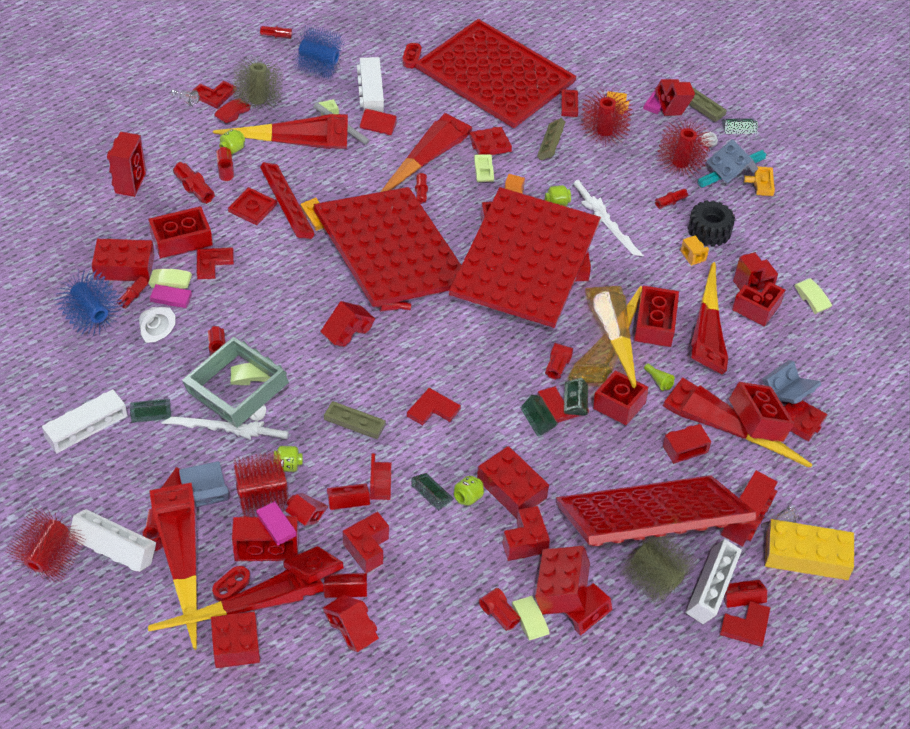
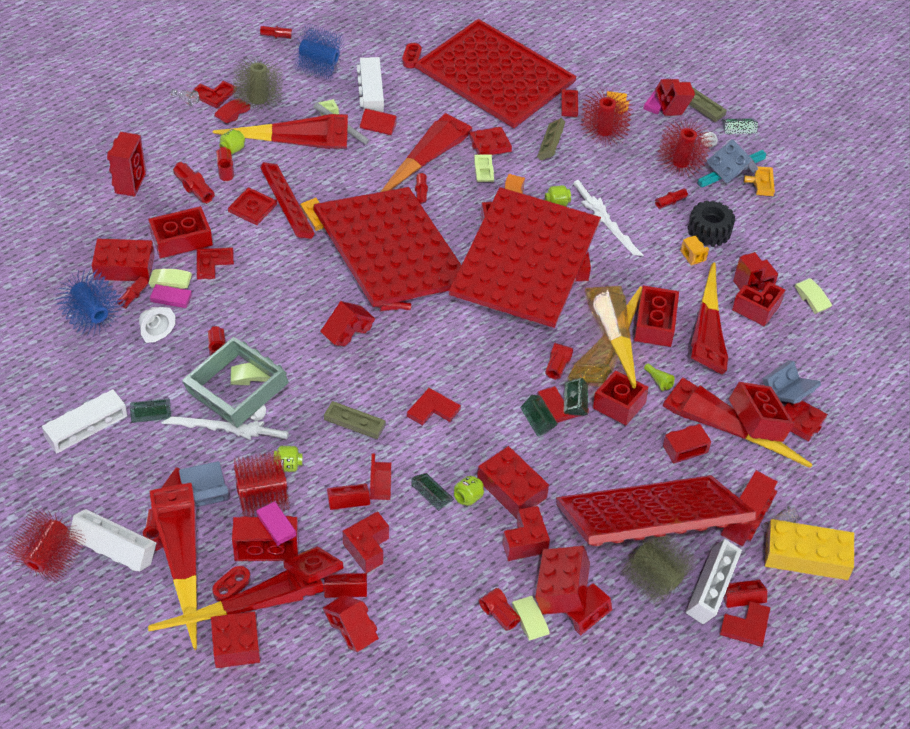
red slope [285,493,328,526] -> none

